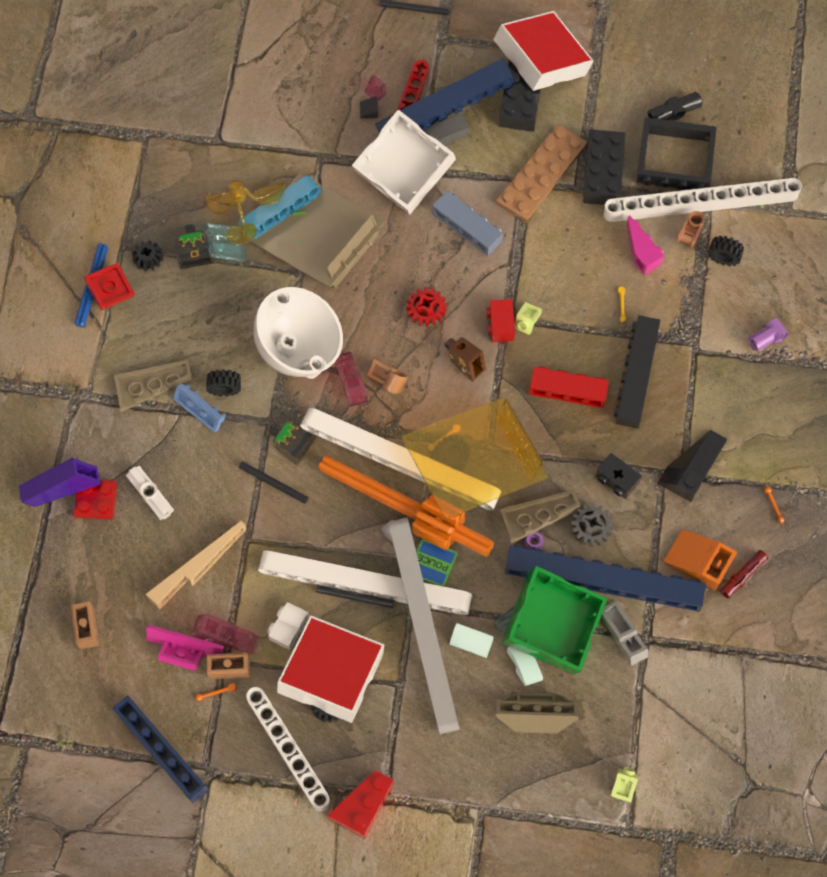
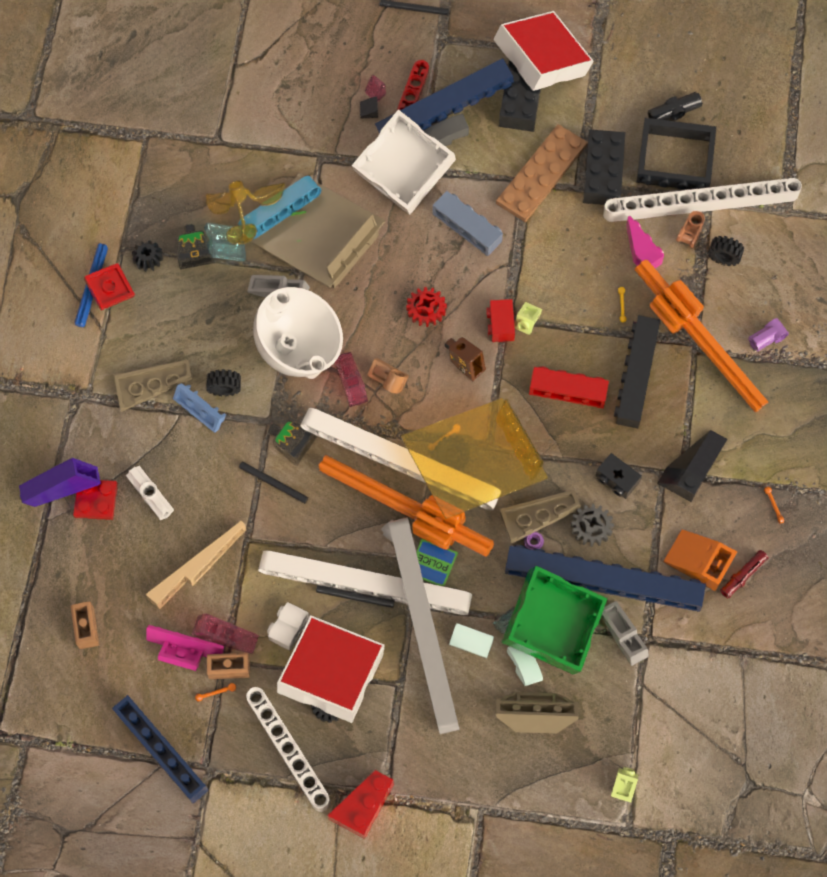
none -> light grey slope [247,275,310,300]
none -> orange axle [634,259,768,412]

